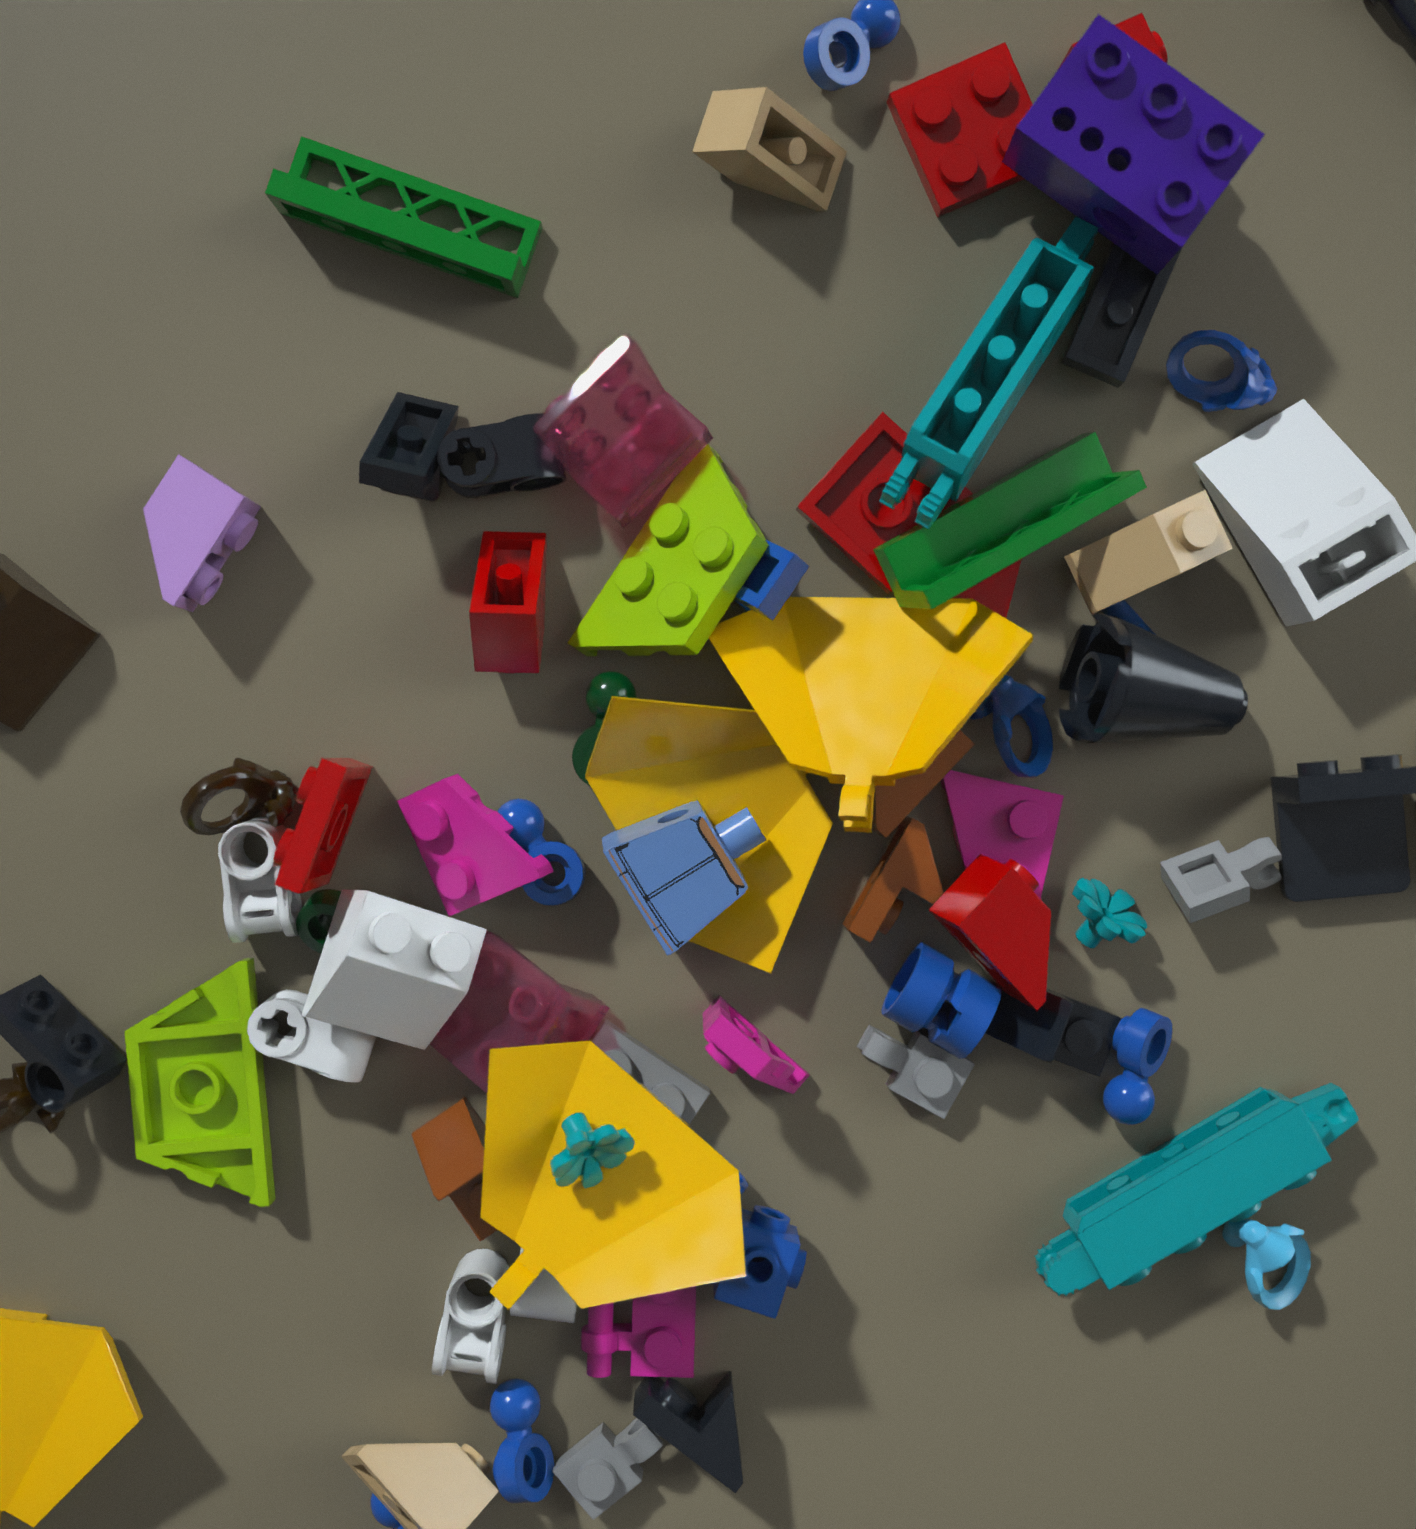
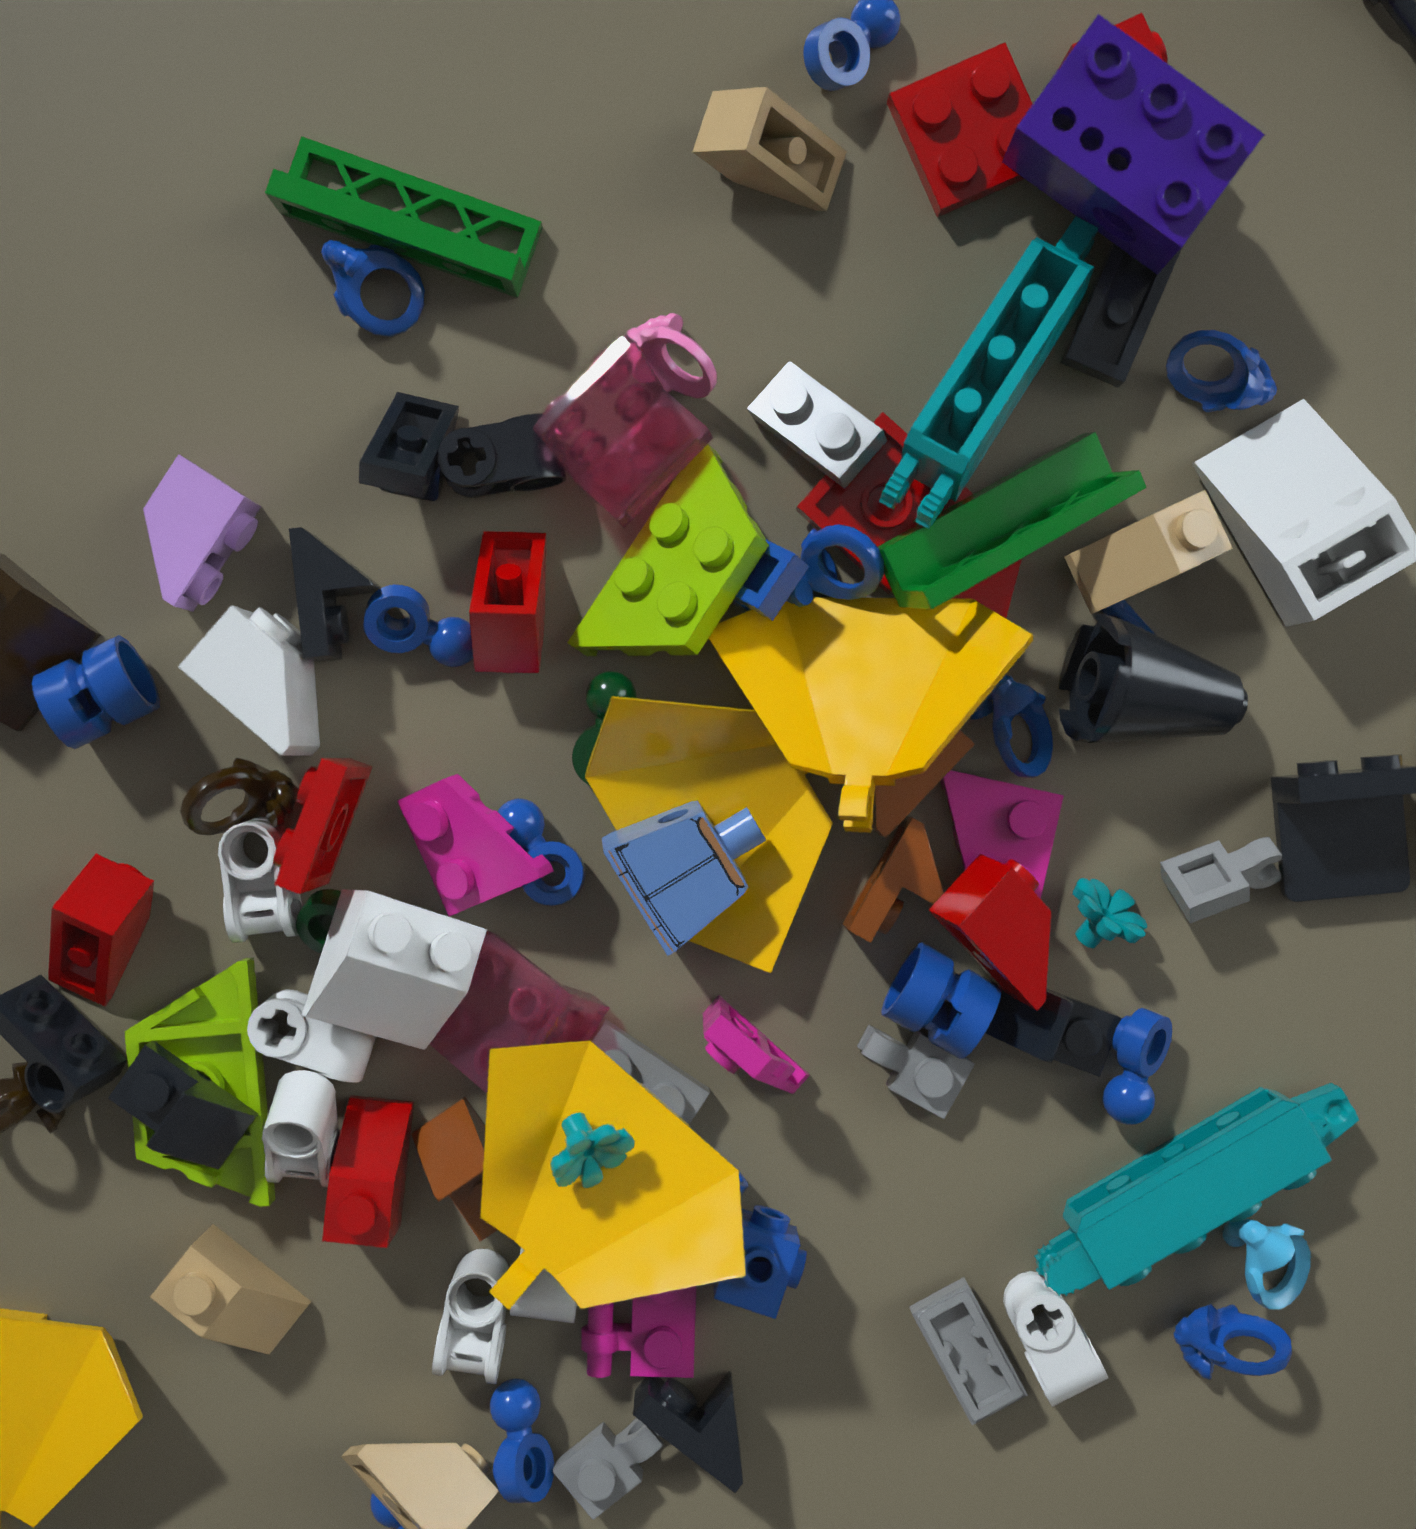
none -> blue wheel [32,635,160,749]
none -> red slope [48,853,154,1007]
none -> black slope [108,1041,258,1169]
none -> tan slope [150,1224,311,1355]
none -> white slope [178,605,320,756]
none -> white piece [262,1070,341,1187]
none -> black slope [289,527,382,662]
none -> blue piece [321,240,425,337]
none -> red slope [322,1095,414,1248]
none -> blue plate [363,585,473,667]
none -> bright pink piece [622,313,717,398]
none -> plate [747,361,887,489]
none -> blue piece [786,524,884,607]
none -> light grey plate [909,1277,1028,1425]
none -> white piece [1003,1271,1109,1407]
none -> blue piece [1173,1304,1292,1380]

